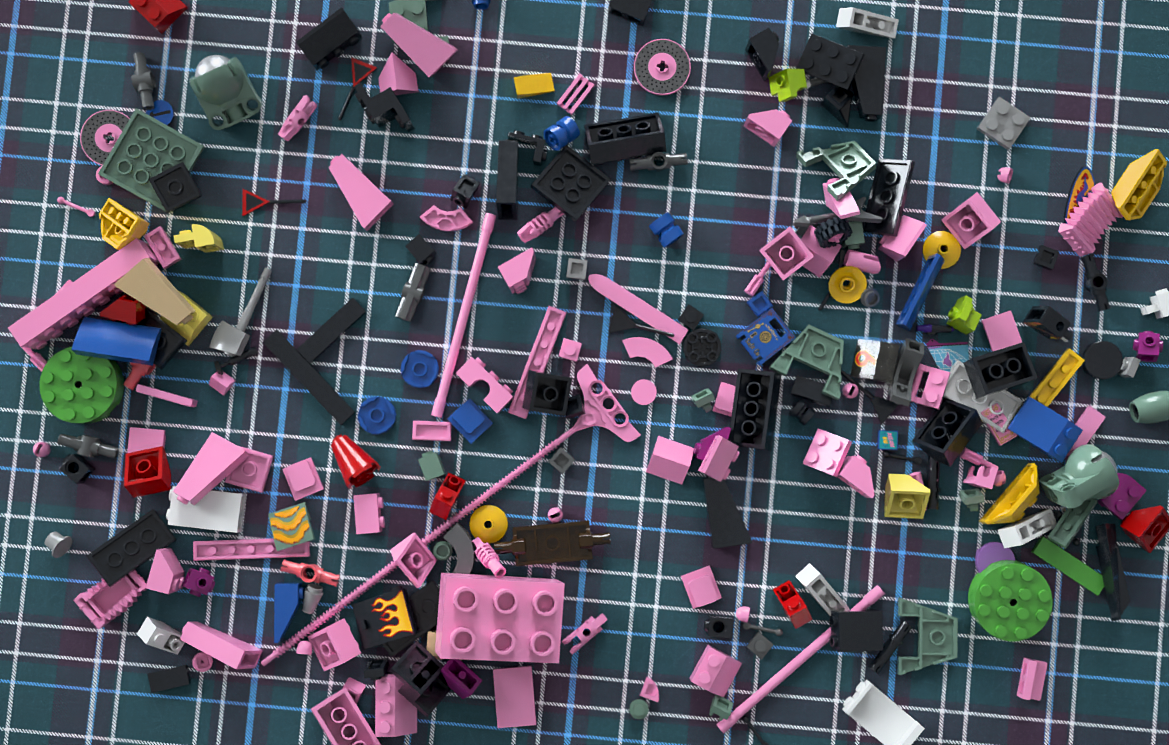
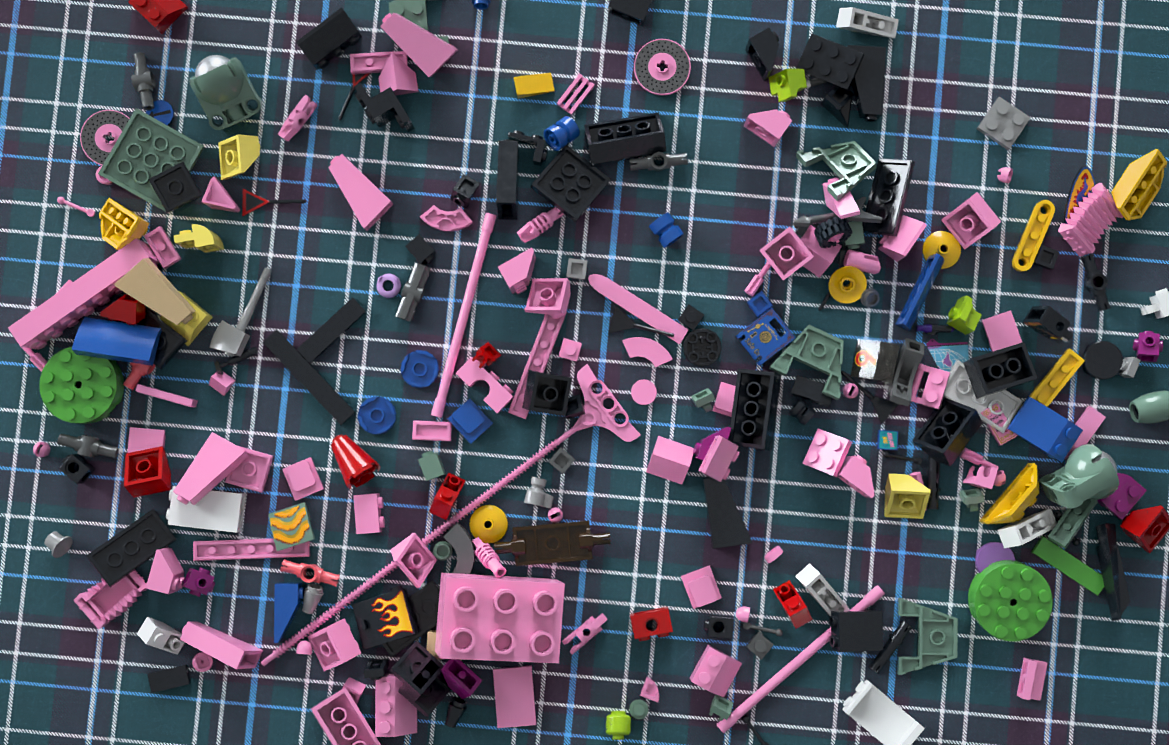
none -> bright pink slope [201,177,241,212]
none -> light yellow slope [218,134,260,180]
none -> bright pink tile [350,51,408,74]
none -> lavender piece [376,274,401,298]
none -> black cone [445,697,467,728]
none -> red plate [472,342,501,369]
none -> bright pink slope [524,278,571,319]
none -> light grey piece [524,477,554,508]
none -> lime head [606,711,631,740]
none -> red brick [630,607,673,641]
none -> bright pink tile [764,546,784,563]
none -> yellow plate [1012,200,1055,272]

